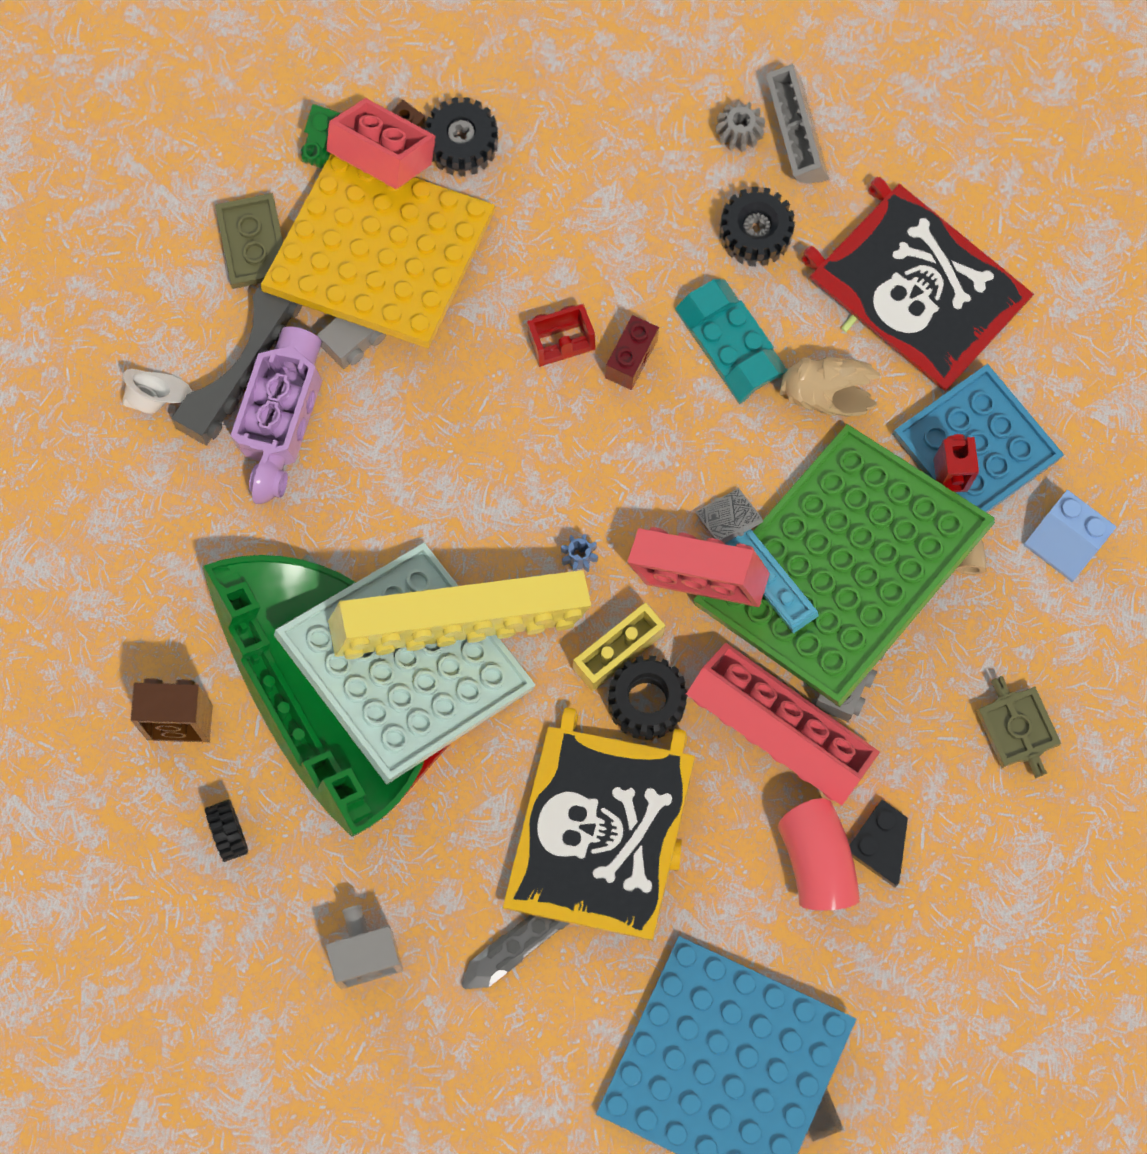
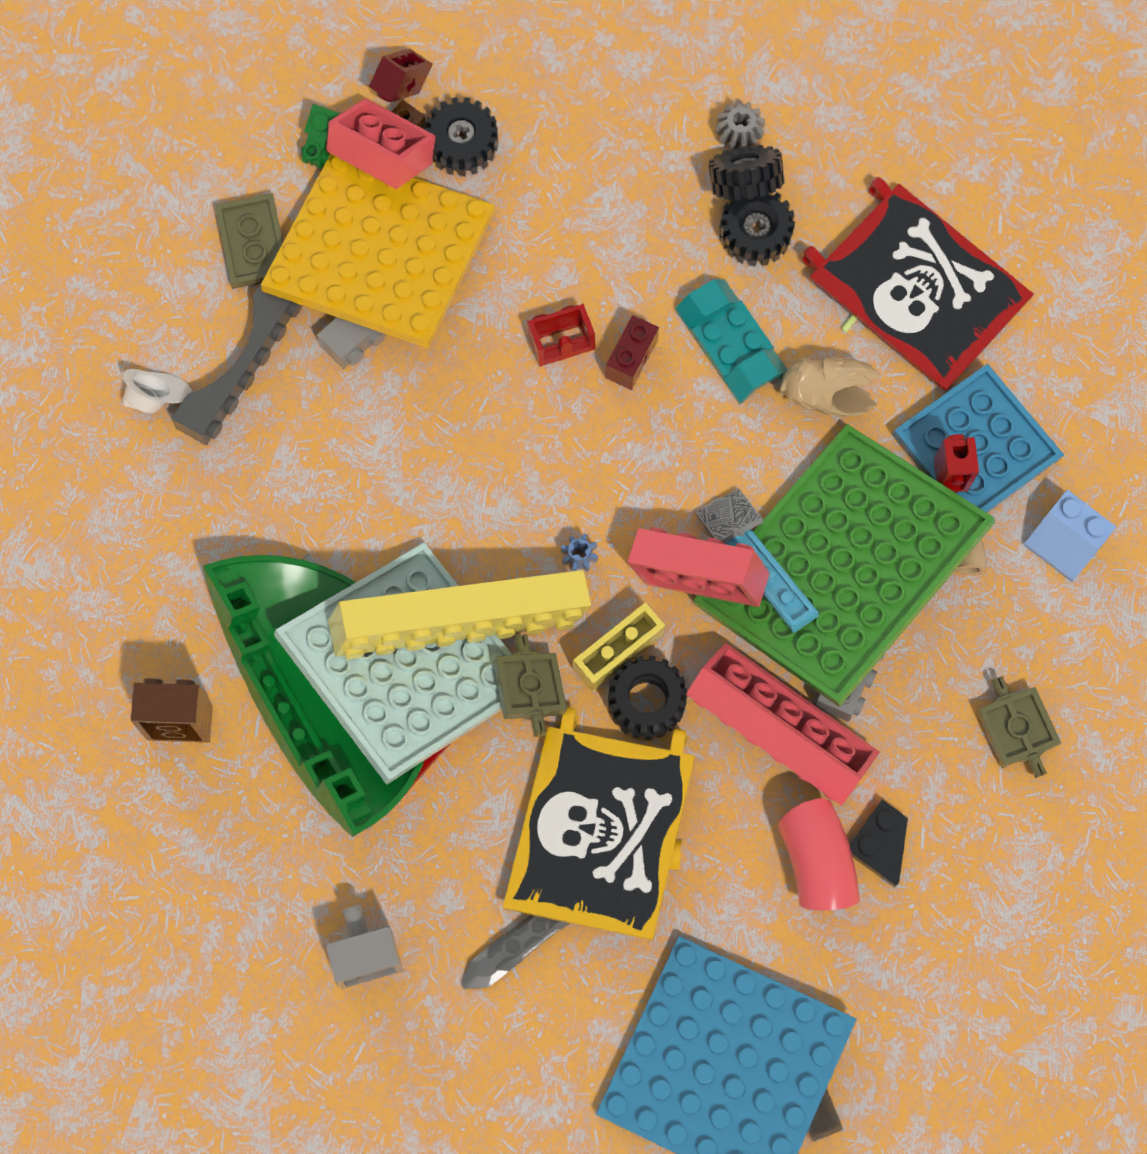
black tyre [204,799,249,862] -> none
lavender brick [230,326,322,504] -> none
light grey brick [766,64,829,183] -> none
none -> dark red brick [369,49,433,102]
none -> olive plate [493,634,567,737]
none -> black bush [708,145,785,200]

